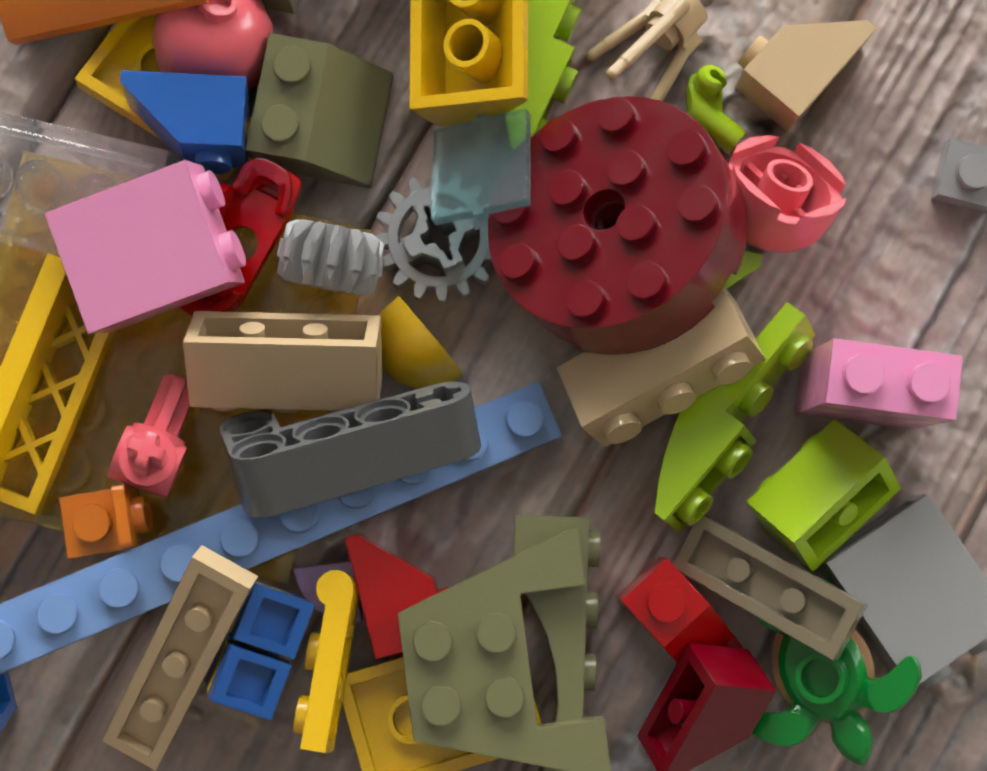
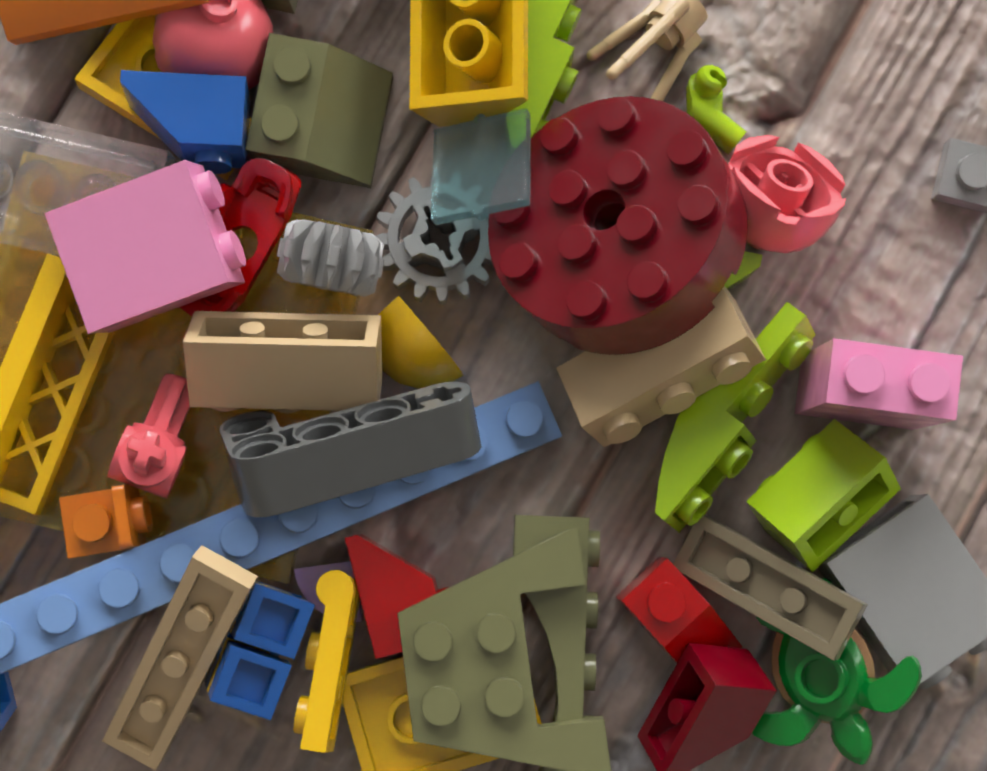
tan slope [735,20,877,132] -> none

